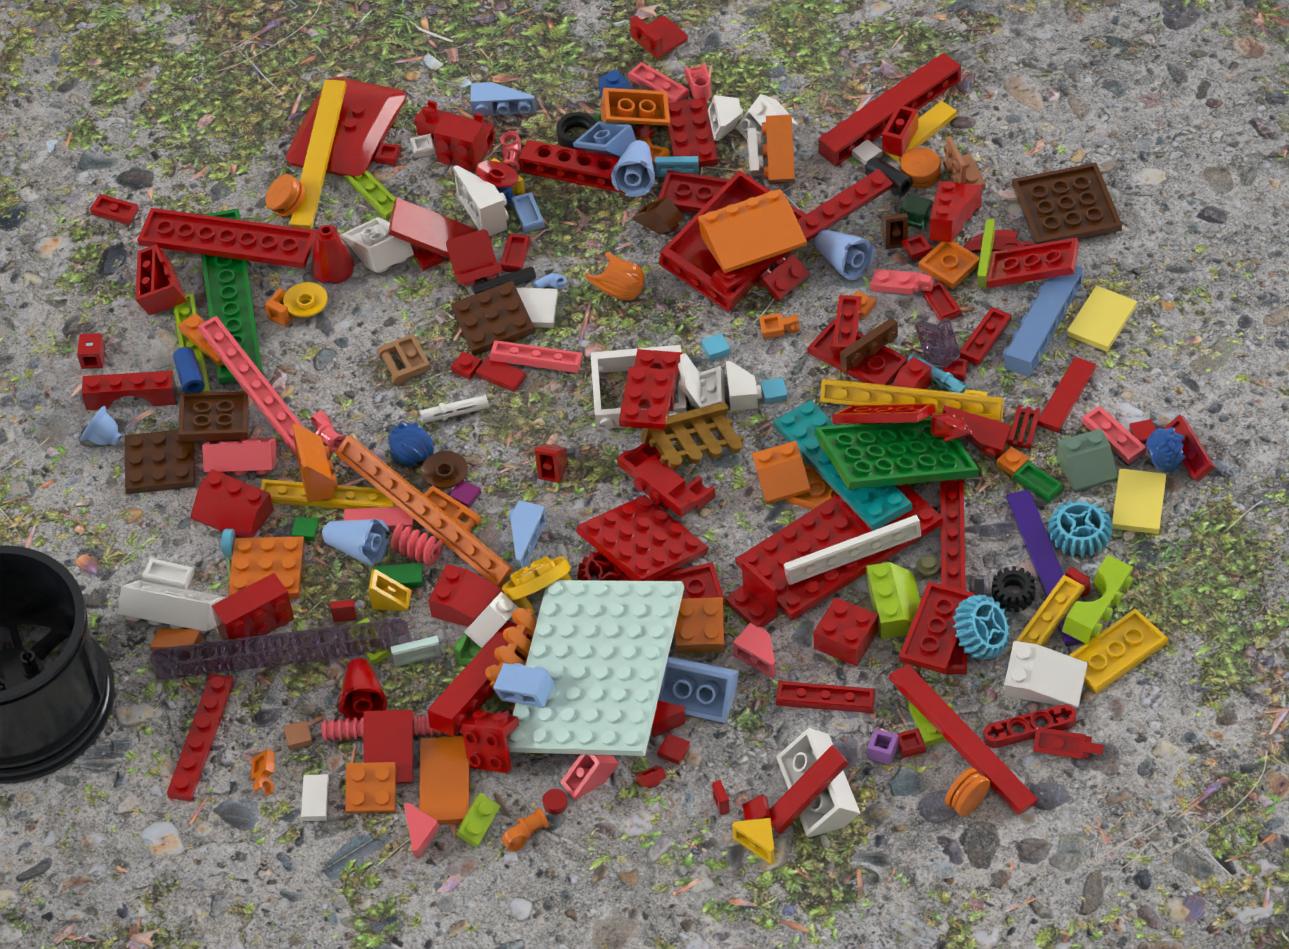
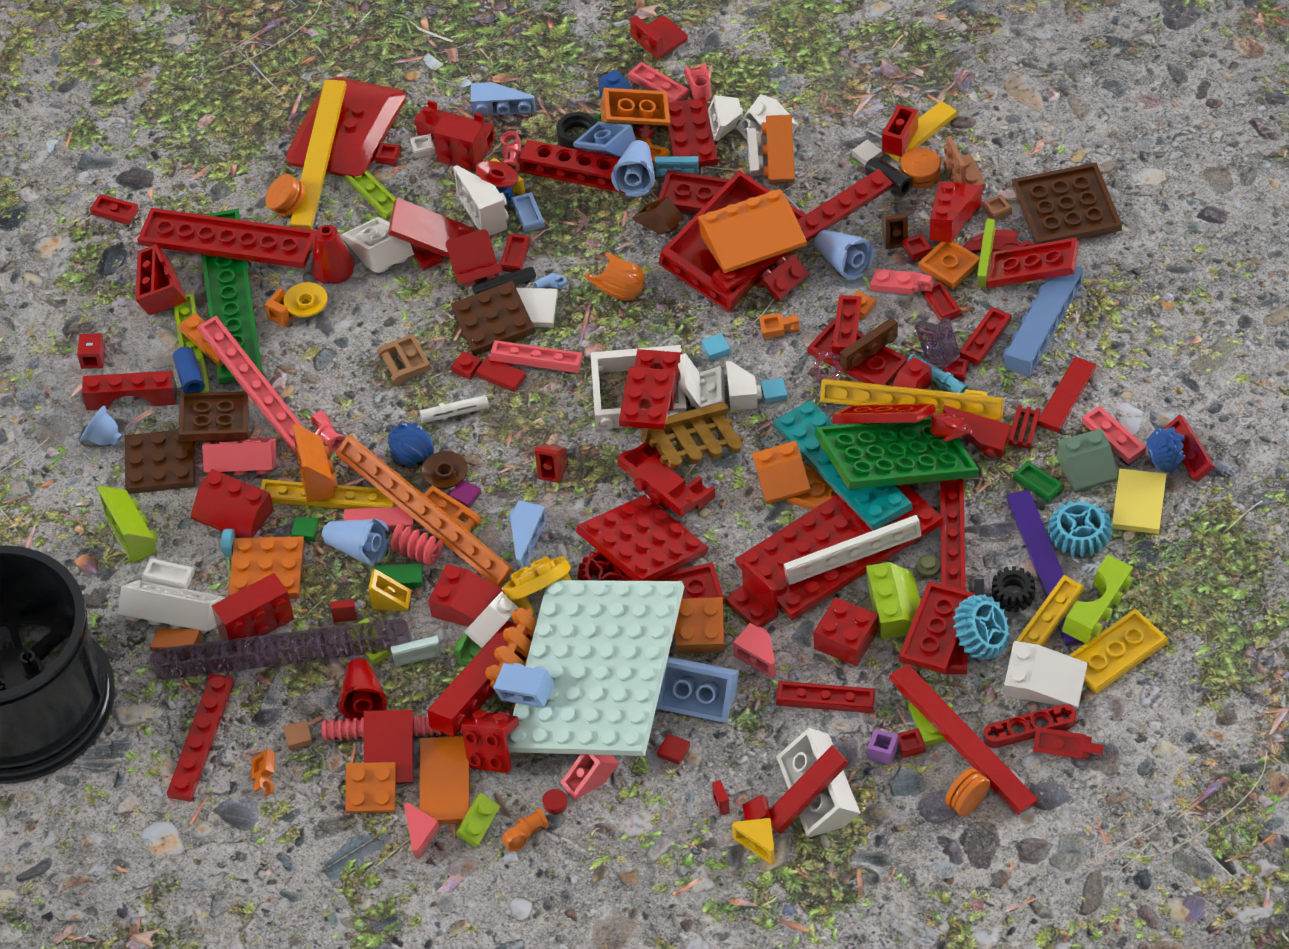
white tile [301,774,329,821] -> none
red plate [635,765,667,788] -> none
red slope [650,700,686,738] -> none
red brick [818,53,961,167] -> none
clear green brick [899,193,932,230] -> none
orange plate [996,446,1029,476] -> none
red arm [1065,566,1091,597] -> none
light yellow tile [1066,285,1137,352] -> none
red tile [1129,419,1156,444] -> none
none -> lime slope [97,485,158,563]
none -> clear pink piece [814,351,841,381]
none -> nougat tile [982,194,1012,220]

